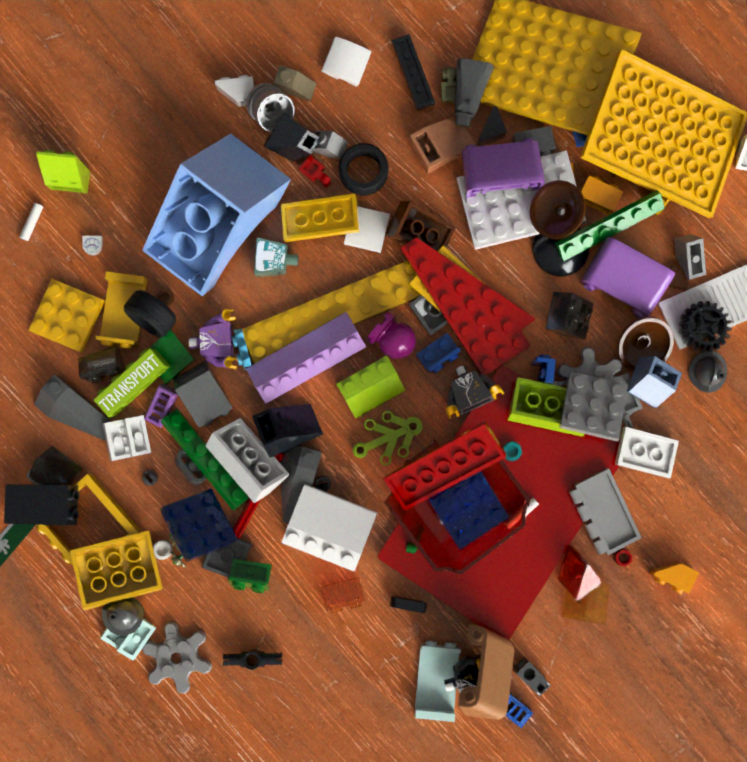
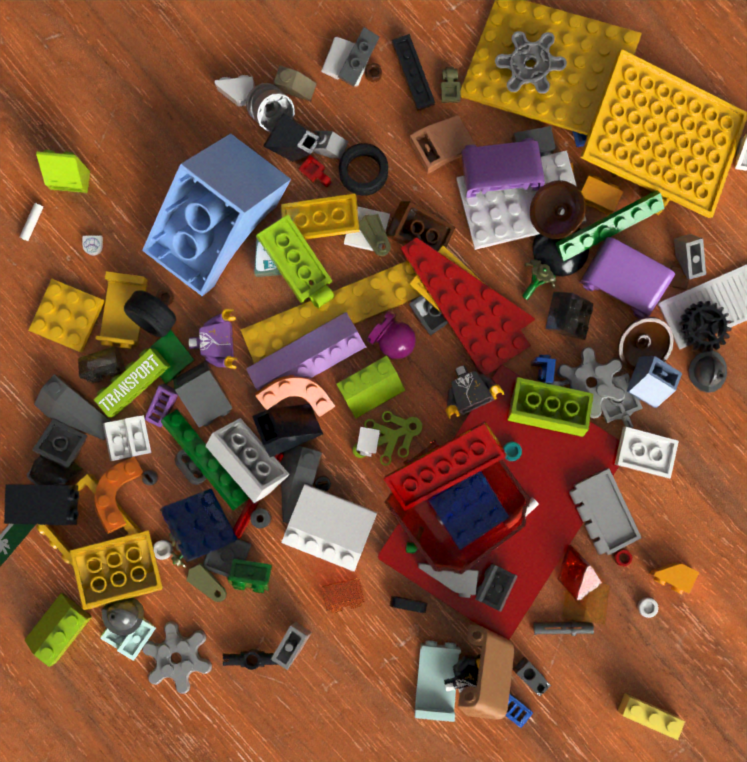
medium azure plate [231,328,251,369] -> none
blue bracket [416,333,461,374] -> none
dark grey piece [454,58,494,127] -> none
black slope [477,106,507,146] -> none
light grey plate [559,371,628,441] -> none
none -> lime slope [25,593,92,667]
none -> dark grey slope [33,419,87,468]
none -> orange plate [94,456,143,534]
none -> olive piece [186,563,227,602]
none -> dark grey brick [251,508,272,528]
none -> plate [255,375,335,417]
none -> lime hinge [256,215,334,308]
none -> light grey slope [271,622,312,670]
none -> dark grey plate [338,27,380,87]
none -> white brick [357,427,380,457]
none -> olive piece [359,214,391,256]
none -> reddish brown axle [365,63,382,82]
none -> light grey slope [418,563,478,598]
none -> dark grey bracket [475,564,518,611]
none -> light grey plate [495,31,567,94]
none -> olive plant [522,259,556,300]
none -> dark grey pin [533,620,594,636]
none -> light yellow brick [618,693,685,740]
none -> white tile [637,597,658,618]

